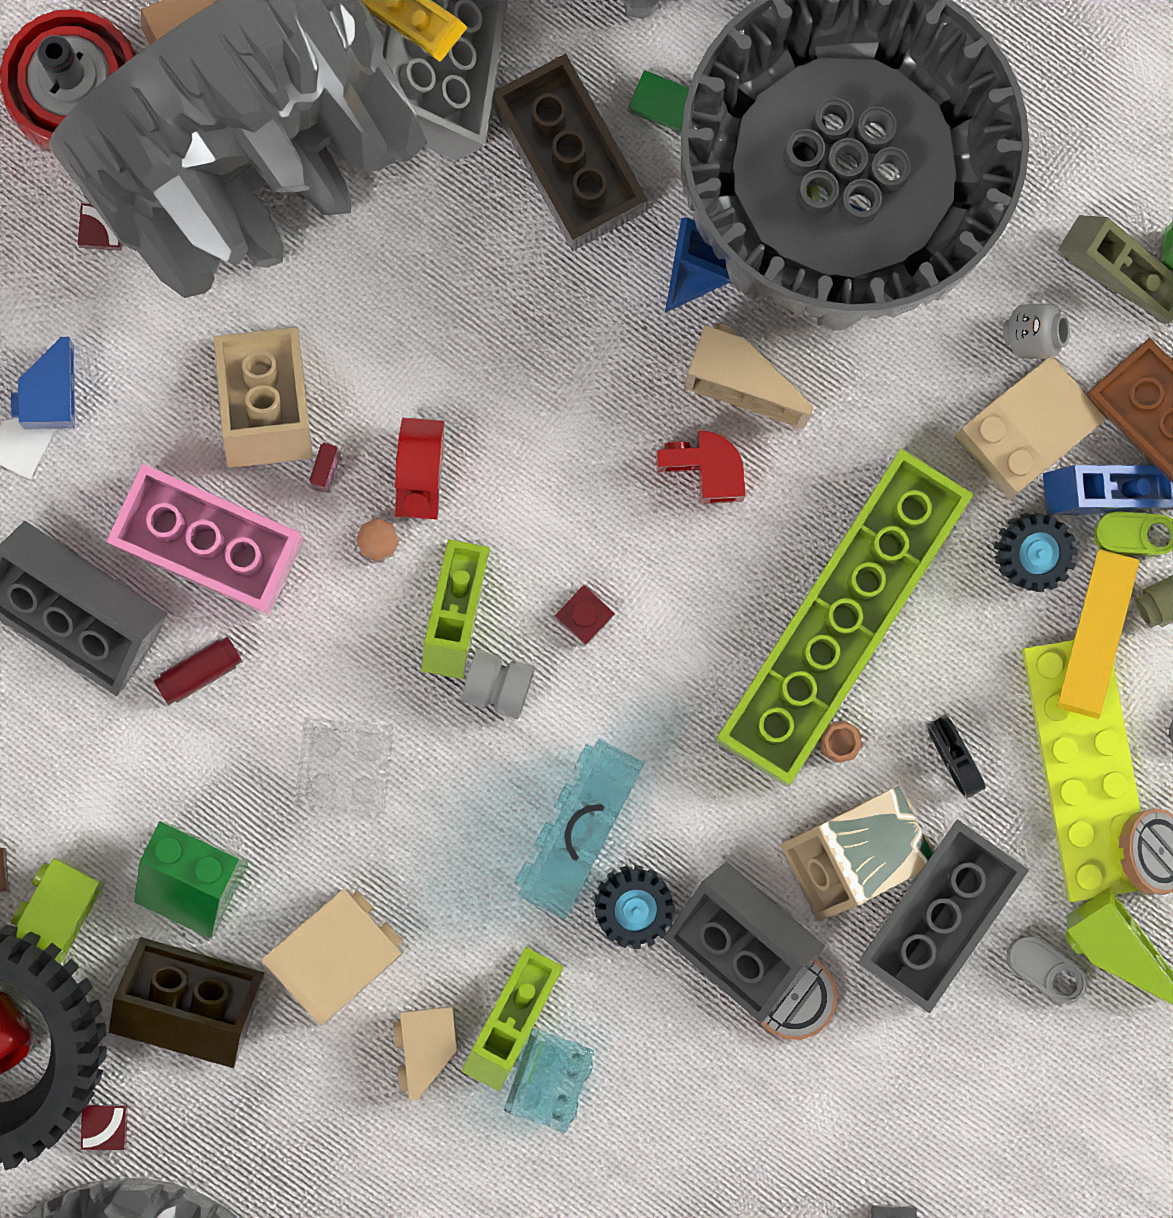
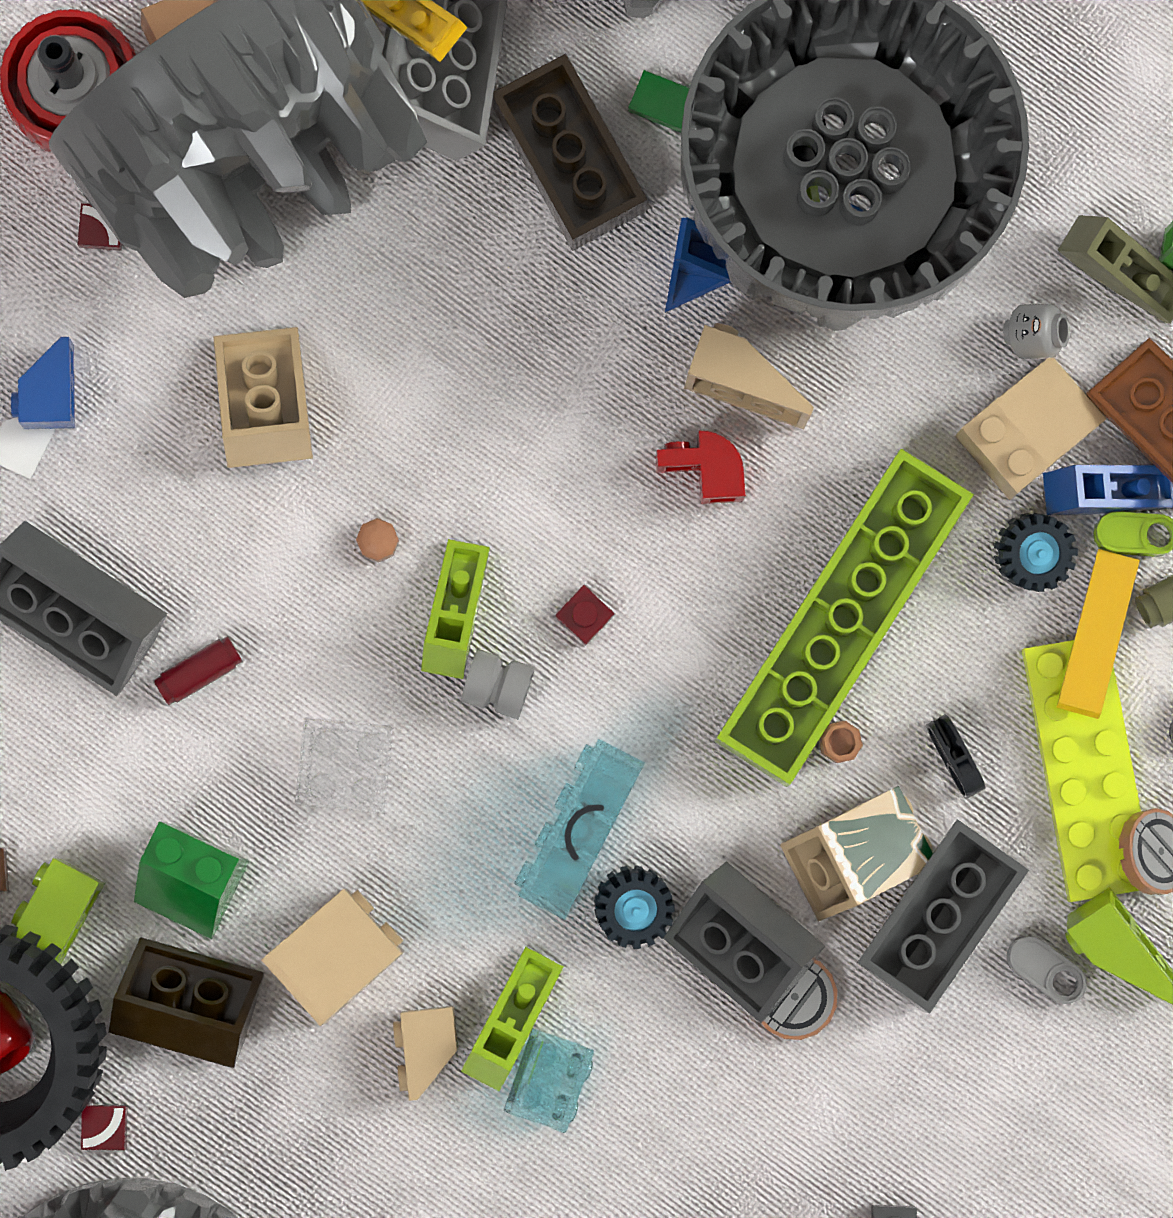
bright pink brick [106,464,304,616] -> none
dark red tile [309,442,341,493] -> none
red brick [395,417,445,520] -> none

